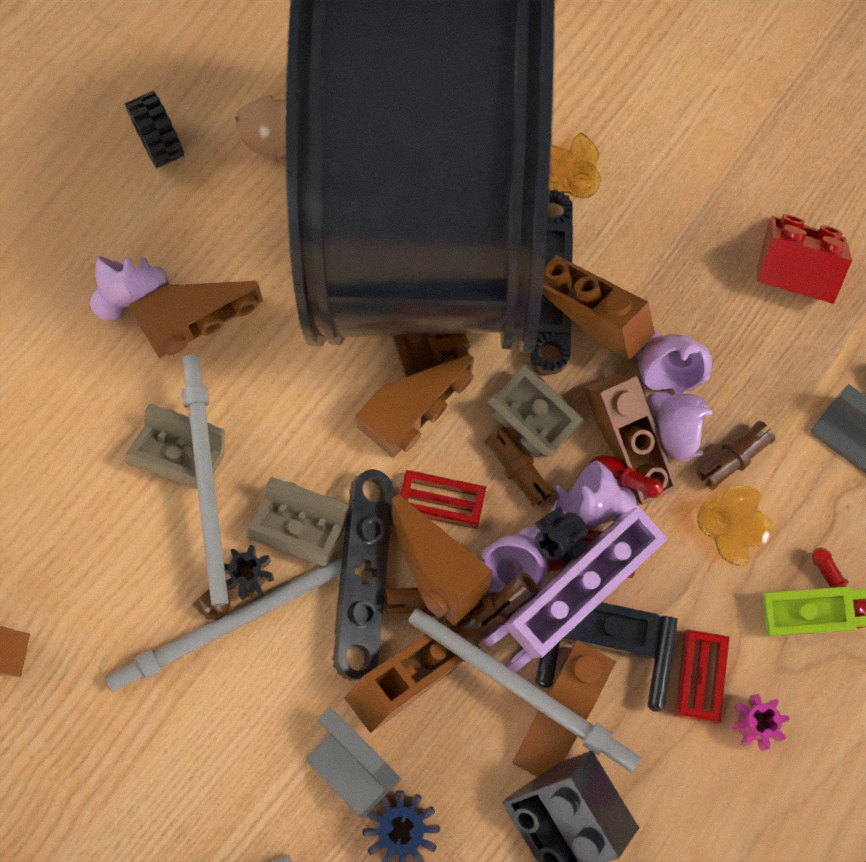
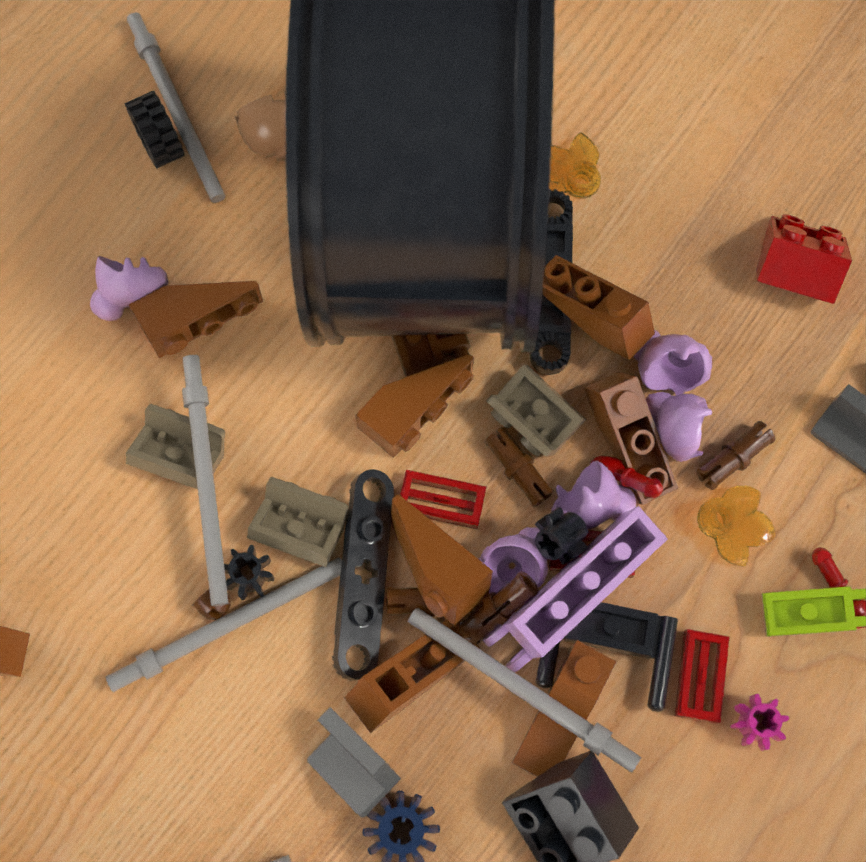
none -> light grey bar [127,12,225,203]

